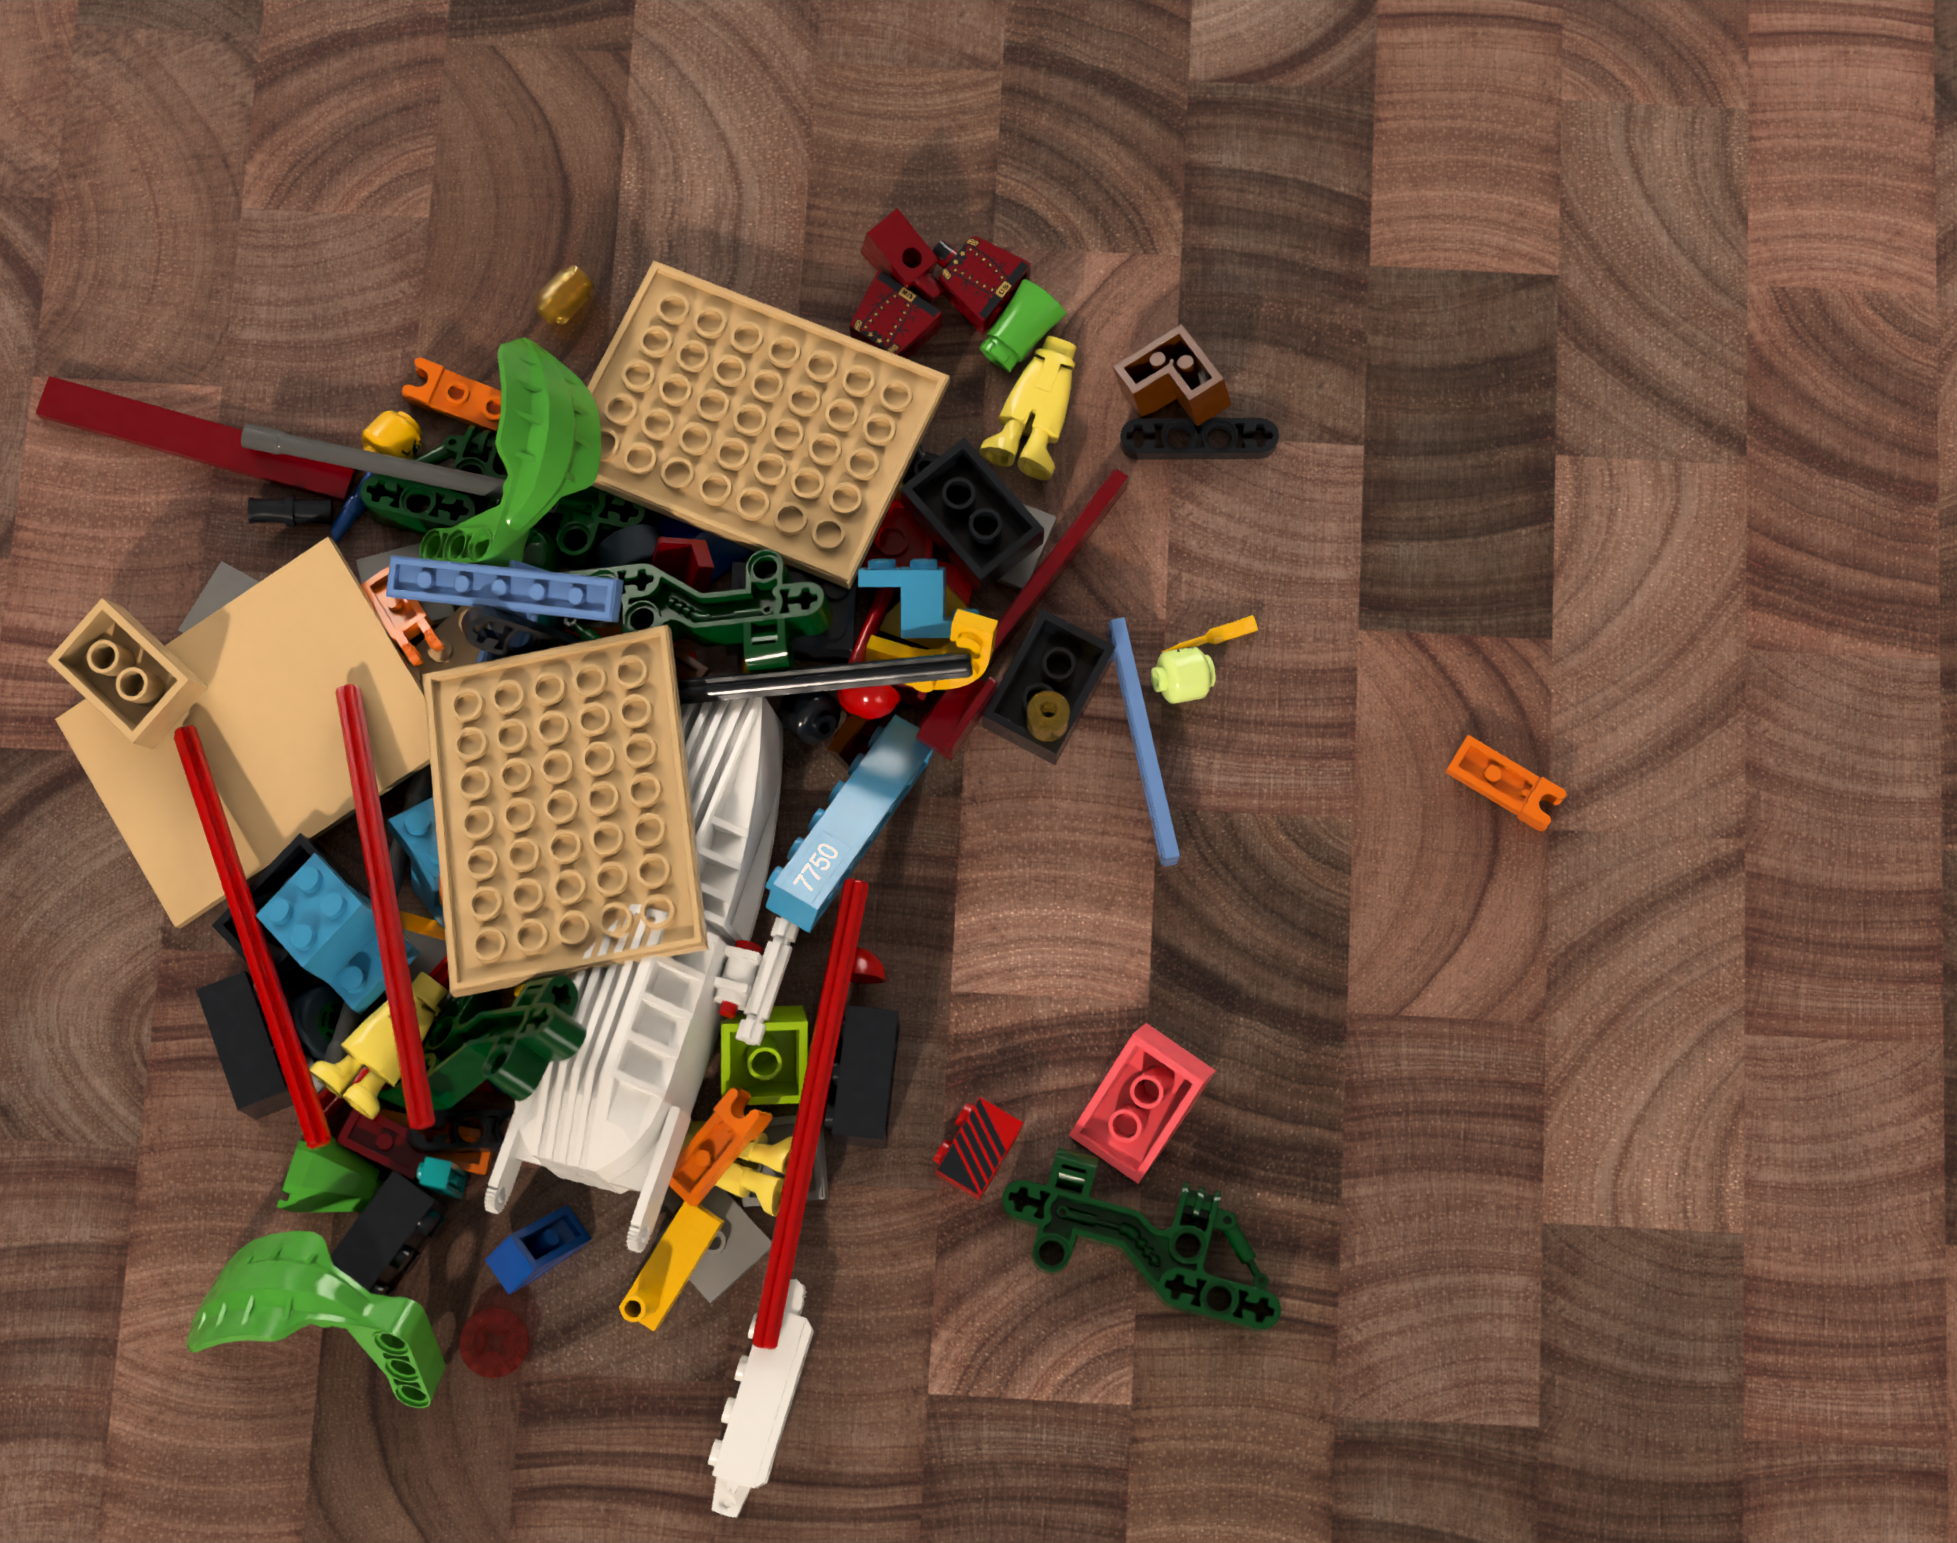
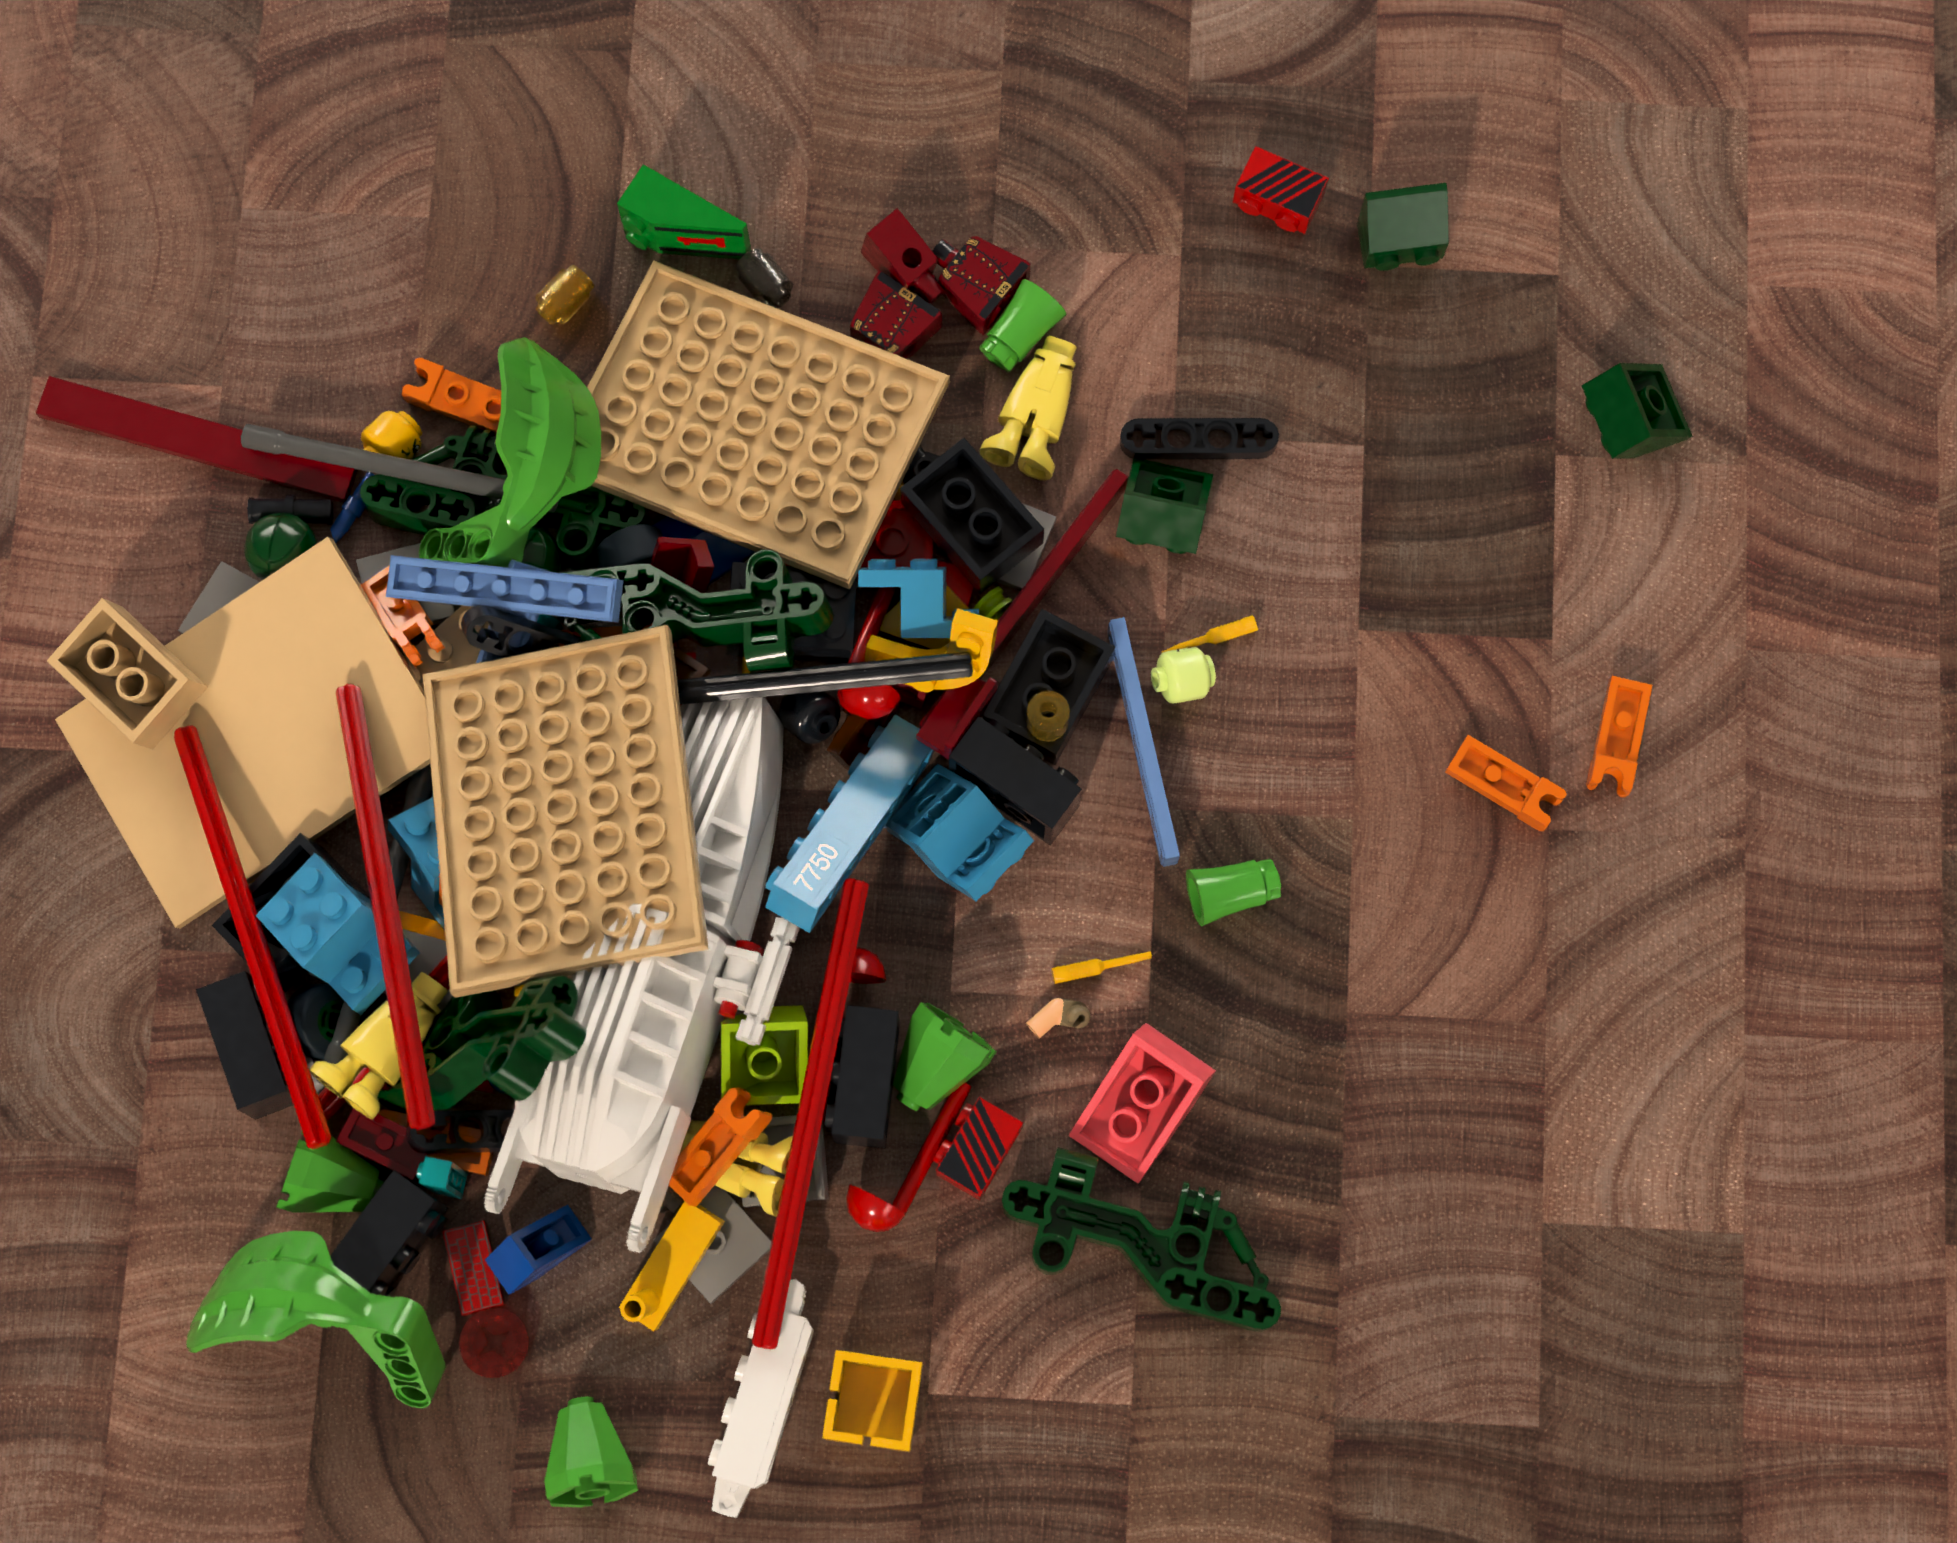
reddish brown brick [1113,324,1231,426] -> none
none -> dark green piece [244,513,317,580]
none -> red tile [442,1220,506,1316]
none -> bright green cone [545,1397,638,1508]
none -> green slope [617,164,752,260]
none -> clear smoke brick [736,248,793,308]
none -> yellow piece [822,1350,923,1452]
none -> red piece [846,1083,972,1232]
none -> dark azure bracket [885,764,1034,901]
none -> bright green cone [893,1002,997,1111]
none -> black brick [949,716,1082,846]
none -> lime bush [973,586,1013,621]
none -> arm [1026,998,1091,1039]
none -> yellow piece [1051,951,1152,984]
none -> dark green slope [1116,457,1213,554]
none -> bright green plant [1186,858,1281,927]
none -> red brick [1233,146,1329,234]
none -> dark green slope [1357,183,1449,271]
none -> dark green slope [1581,363,1693,459]
none -> orange plate [1586,676,1653,797]

